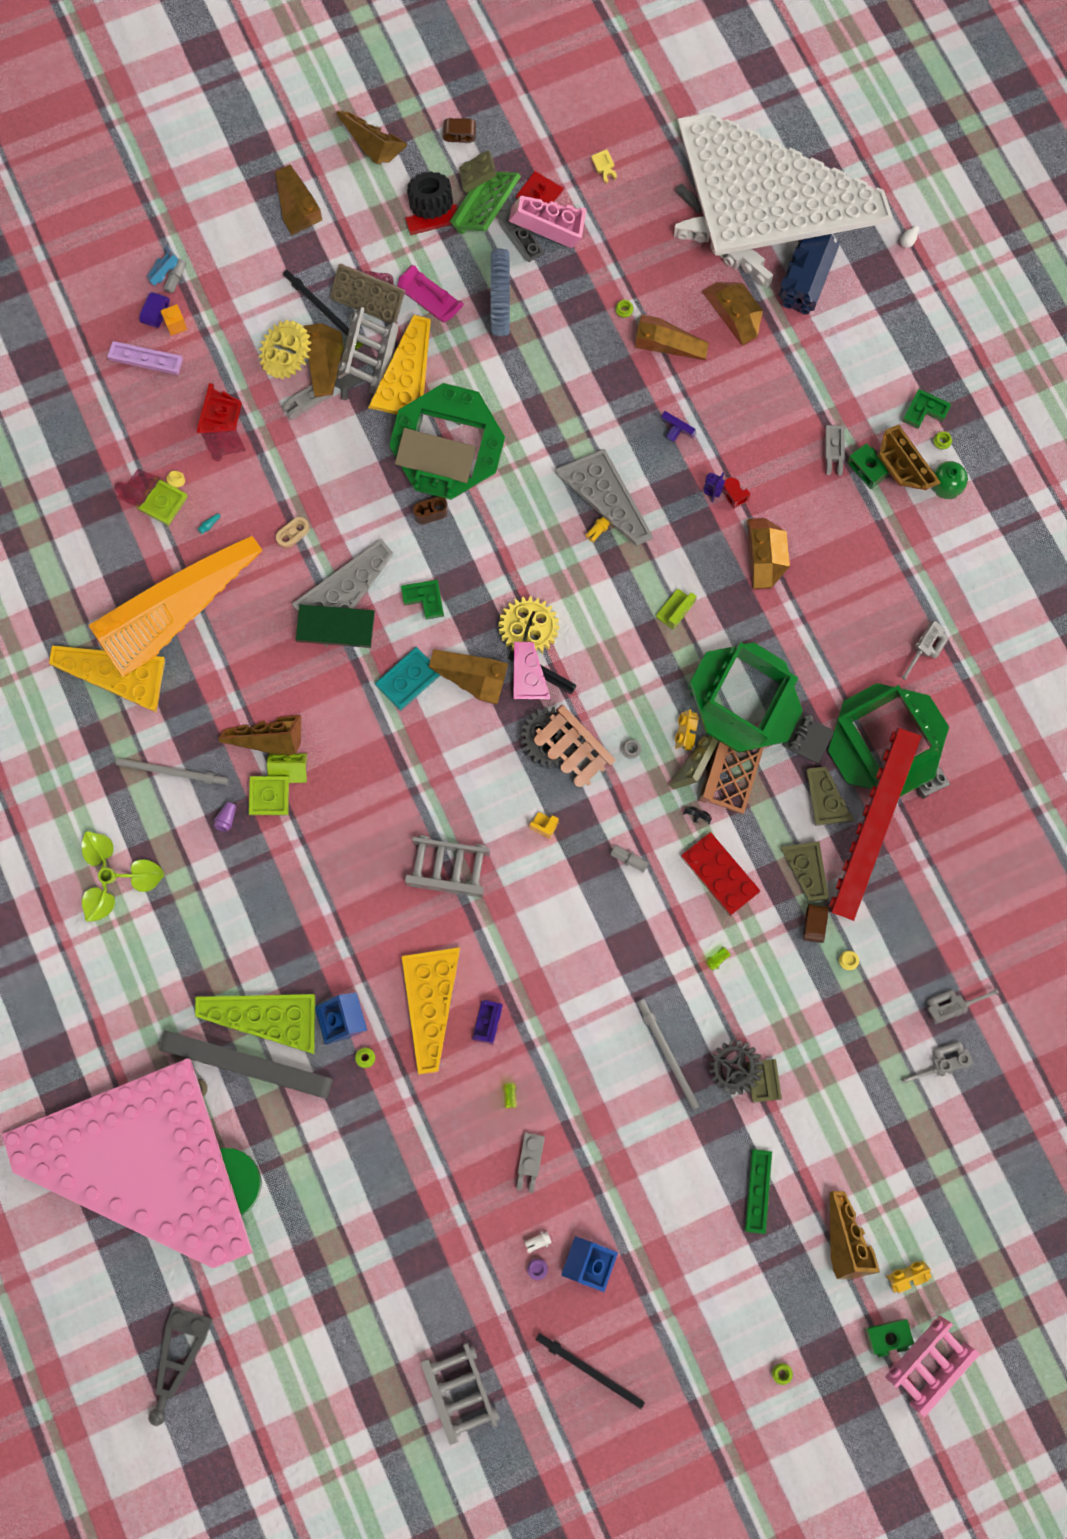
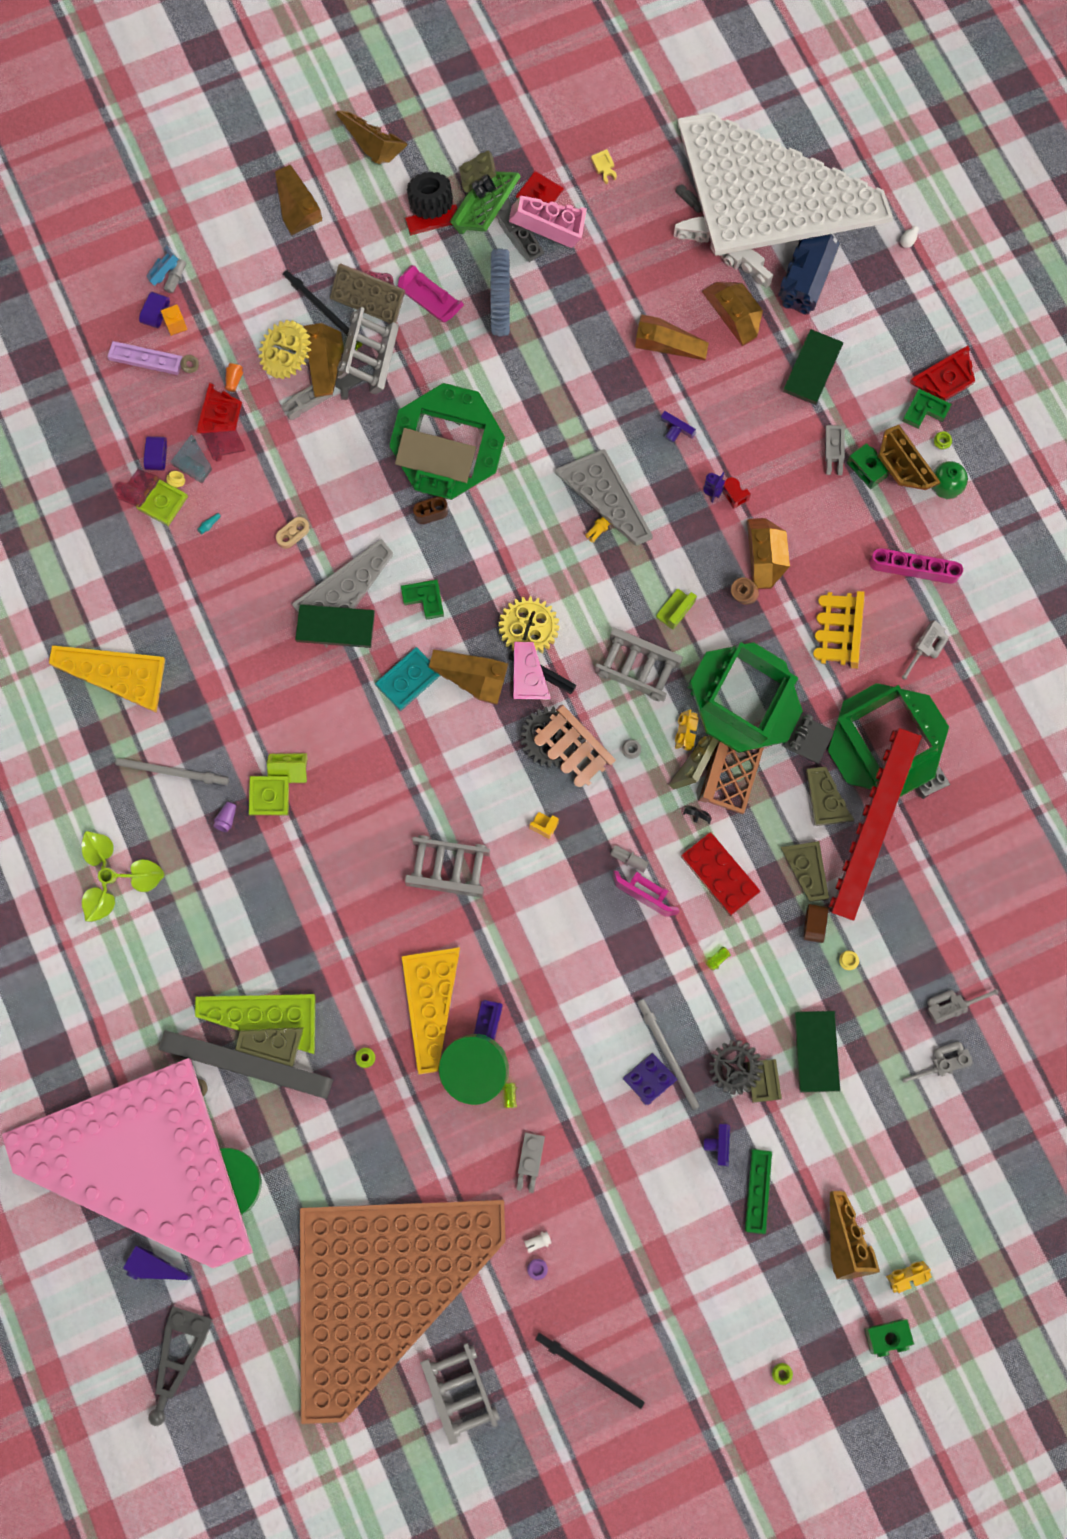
light orange wedge [88,536,262,677] -> none
pearl gold wedge [218,715,302,756] -> none
blue slope [315,992,367,1045] -> none
yellow wing [368,315,431,415] -> none
reddish brown beam [442,118,476,143] -> none
blue slope [561,1236,618,1292] -> none
lime plate [616,300,634,318] -> none
bright pink fence [884,1315,980,1417] -> none
none -> dark purple slope [123,1246,192,1280]
none -> dark purple beam [144,436,167,471]
none -> clear light blue wing [171,435,212,483]
none -> dark tan plate [180,355,199,373]
none -> orange cone [225,363,244,392]
none -> olive wing [235,1027,304,1067]
none -> nougat plate [300,1200,506,1424]
none -> green piece [439,1034,509,1105]
none -> black wheel [472,174,496,199]
none -> light grey fence [595,627,683,702]
none -> dark pink piece [613,871,680,917]
none -> dark purple hinge [622,1053,678,1106]
none -> dark purple tile [704,1124,730,1167]
none -> medium nougat wheel [731,577,759,605]
none -> dark green tile [783,329,844,405]
none -> dark green tile [794,1011,840,1093]
none -> yellow fence [813,591,865,669]
none -> dark pink beam [869,548,963,584]
none -> red wing [910,345,975,401]

